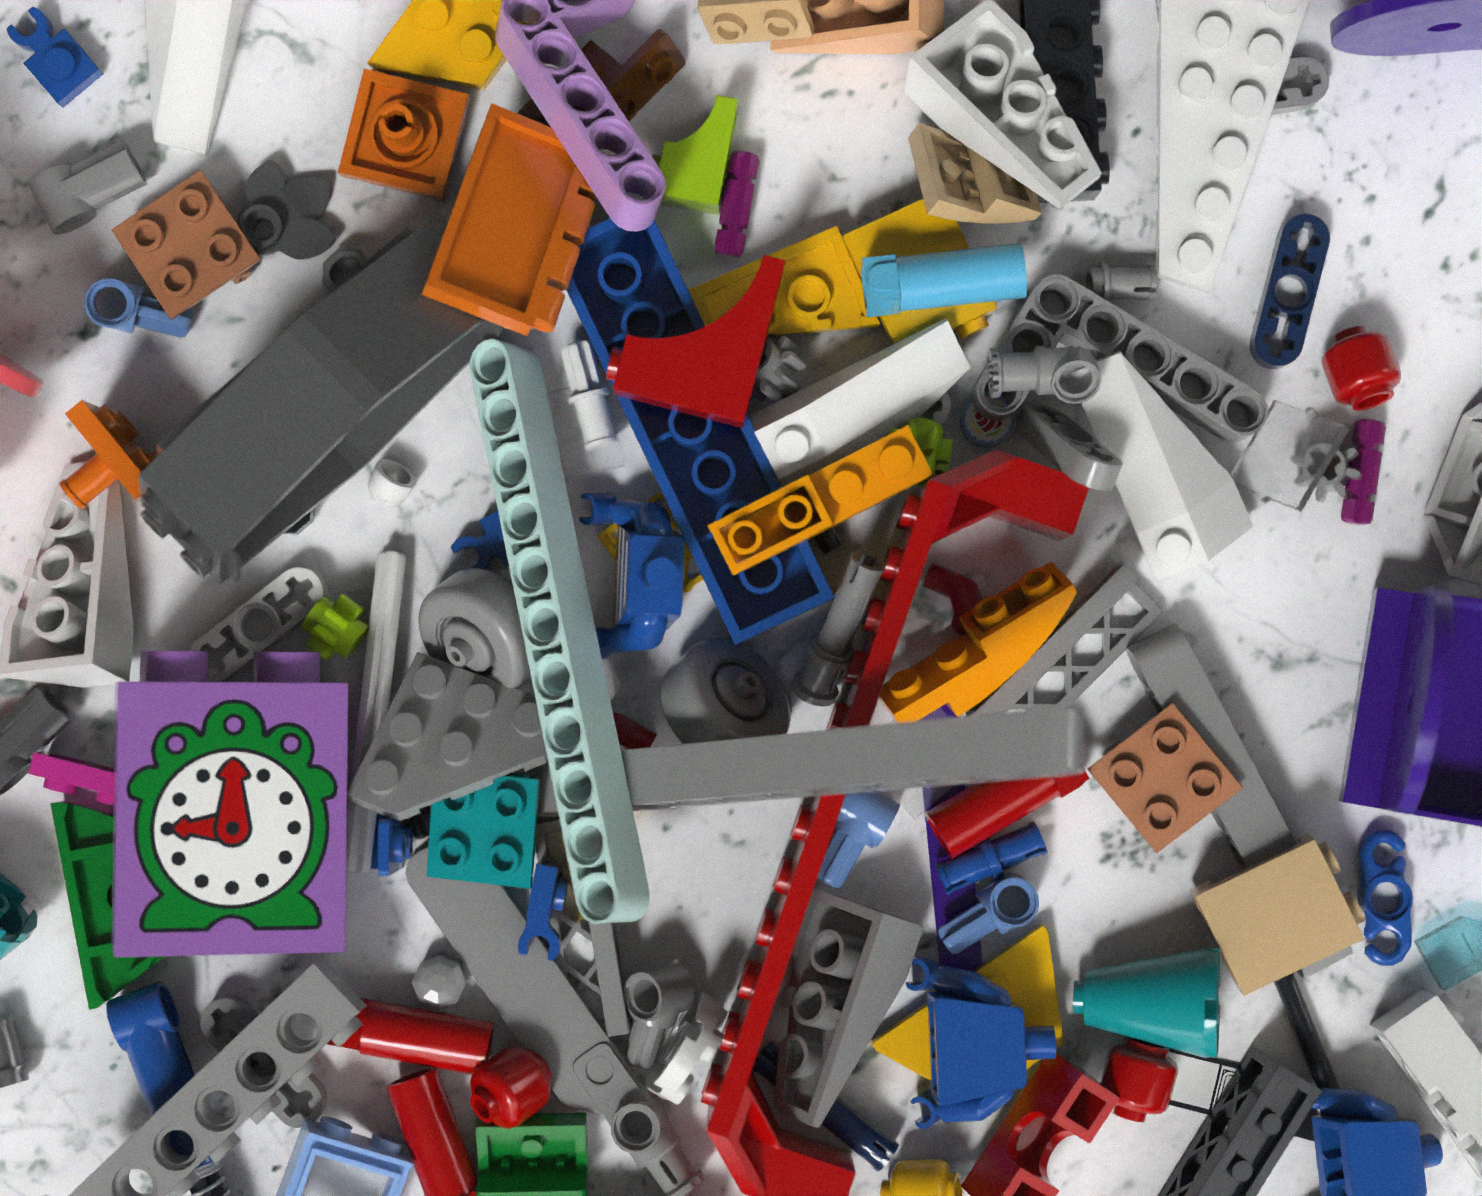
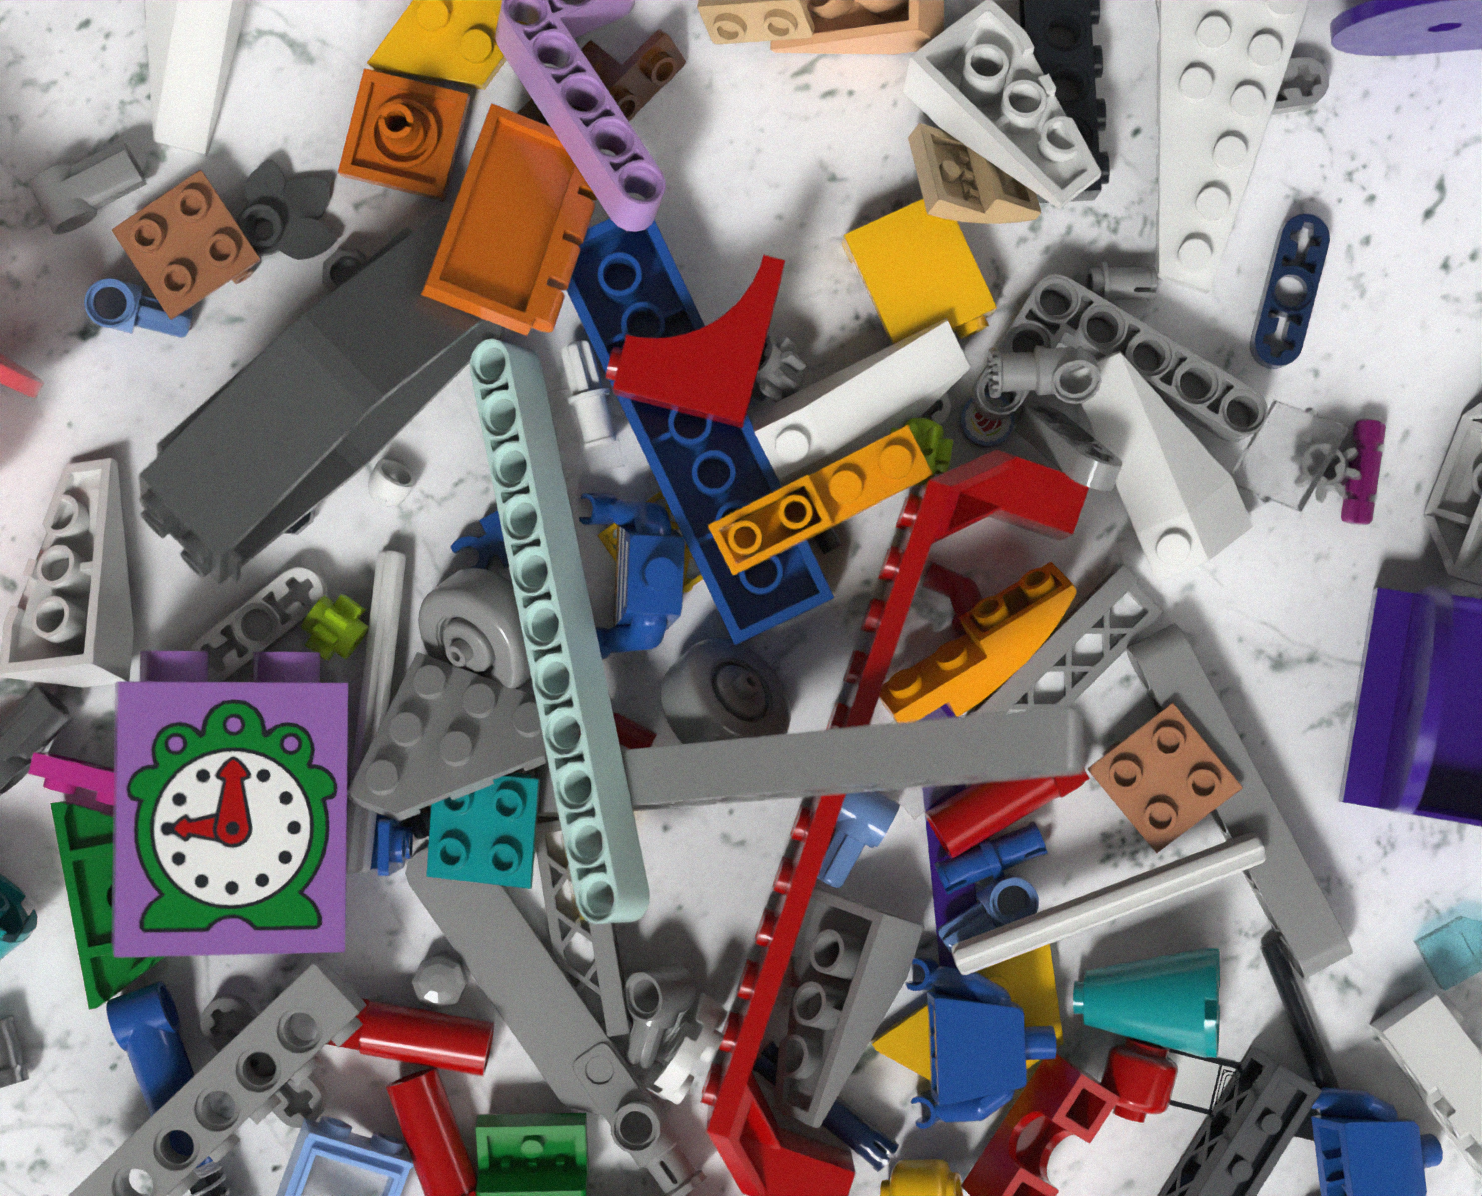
blue plate [6,6,103,108] -> none
orange plate [59,400,157,509] -> none
red head [470,1046,552,1129] -> none
blue plate [518,860,569,961] -> none
lime arch [651,95,738,215] -> none
yellow wing [688,225,880,336] -> none
magenta axle [714,151,759,257] -> none
light grey pin [790,550,886,707] -> none
medium azure piece [861,243,1027,317] -> none
tan panel [1189,834,1365,996] -> none
red head [1321,326,1401,411] -> none
blue piece [1357,830,1413,966] -> none
none -> white axle [952,832,1266,975]

